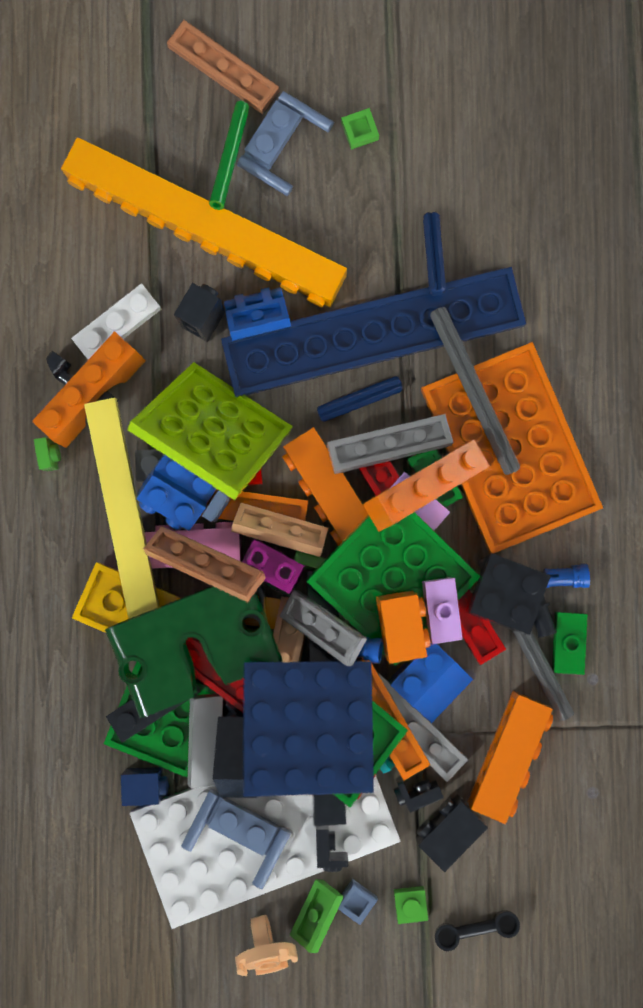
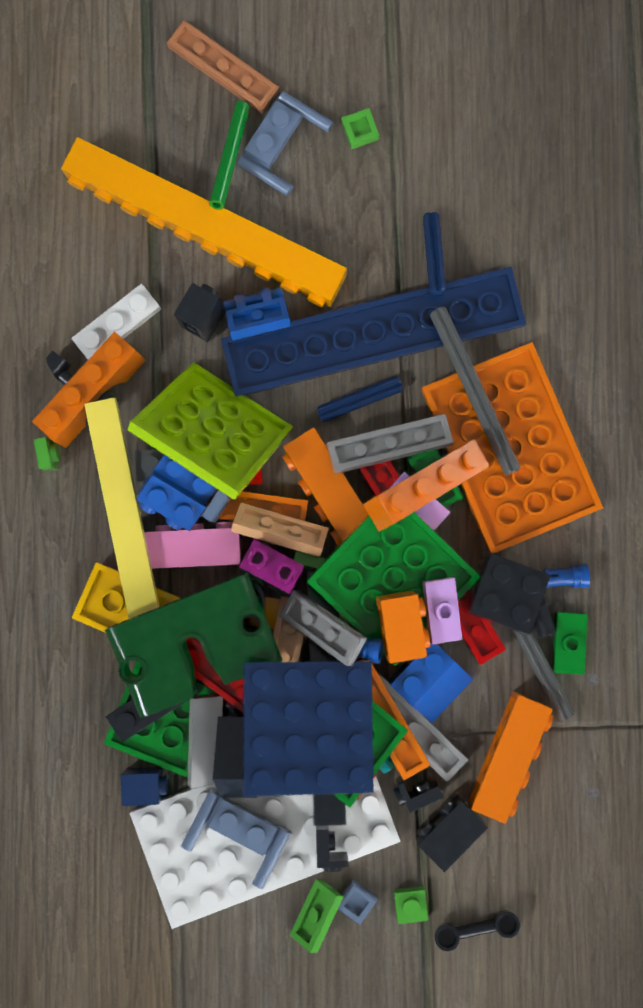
nougat tile [143,526,265,602] -> none
light nougat tile [235,915,298,976] -> none

